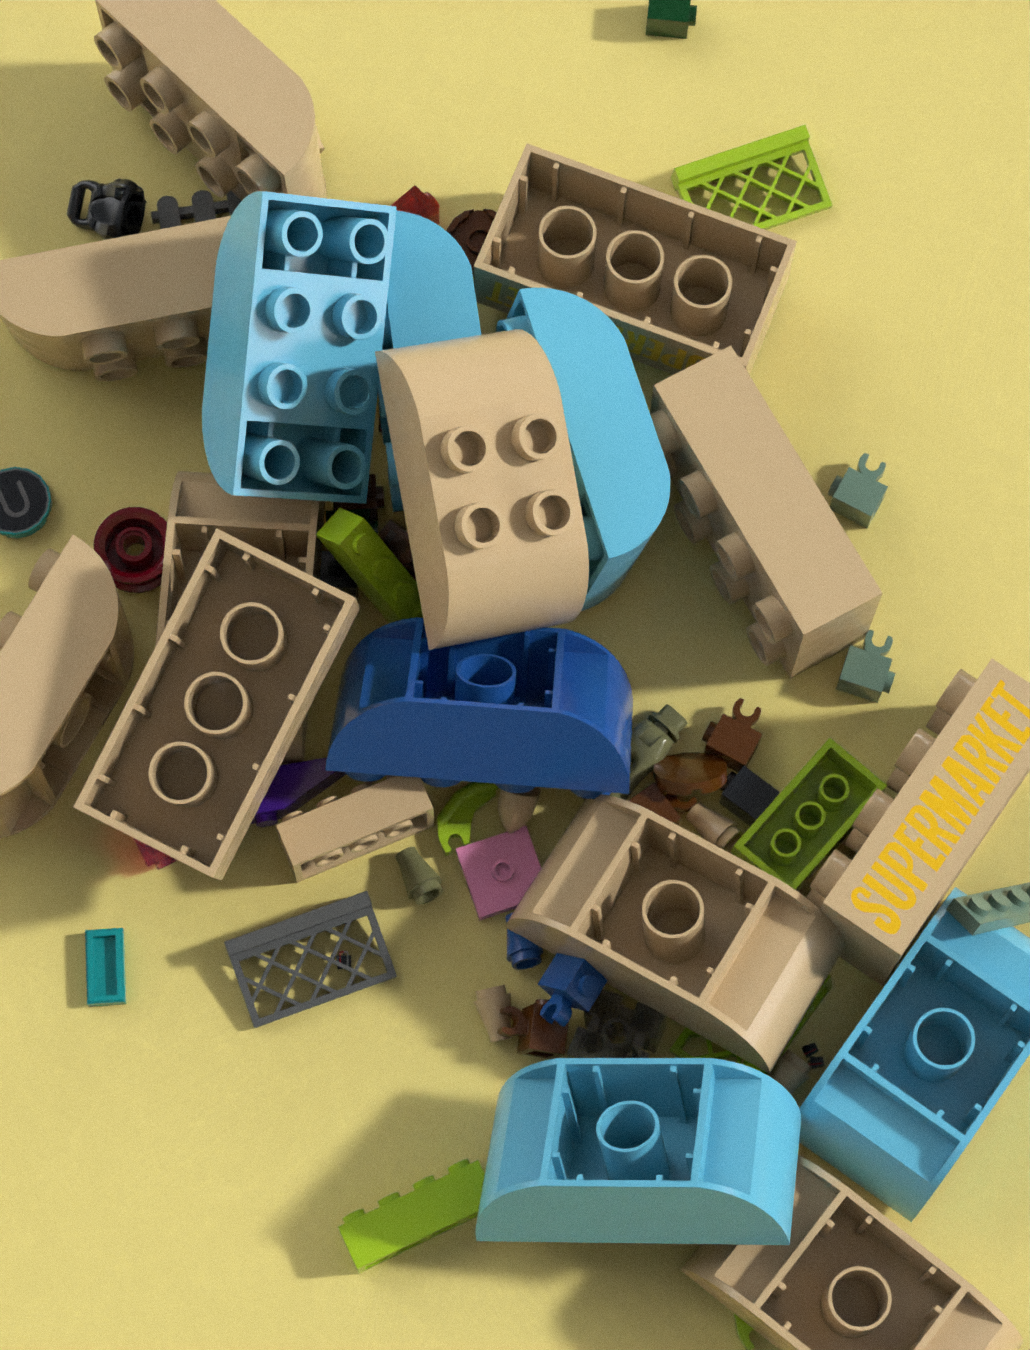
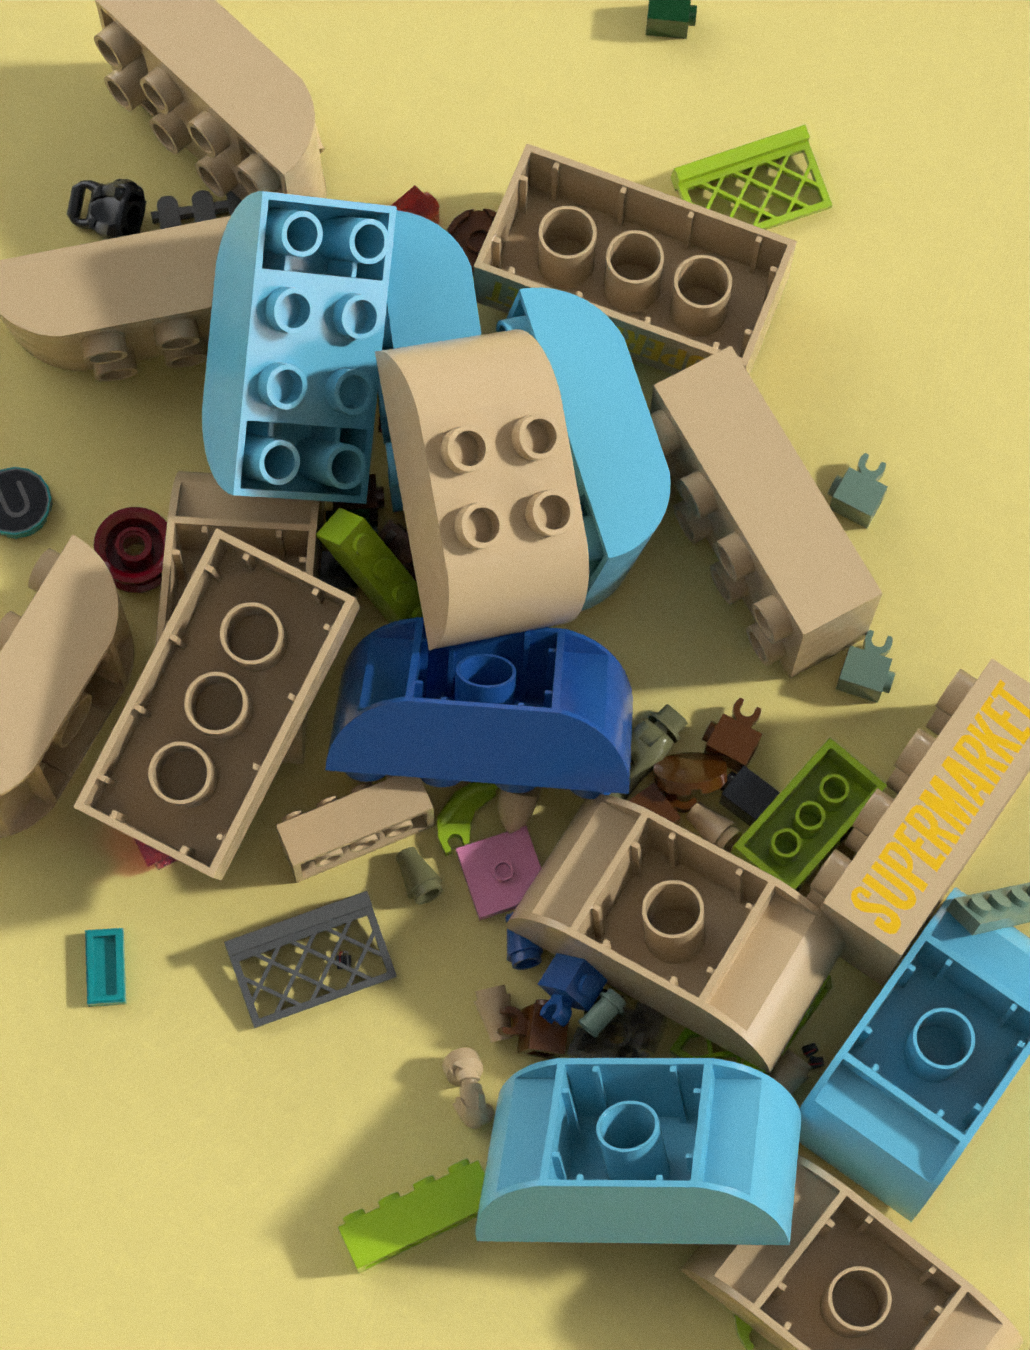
dark purple slope [251,757,346,827] -> none
none -> tan arm [442,1047,494,1129]
none -> sand green pin [578,988,626,1038]

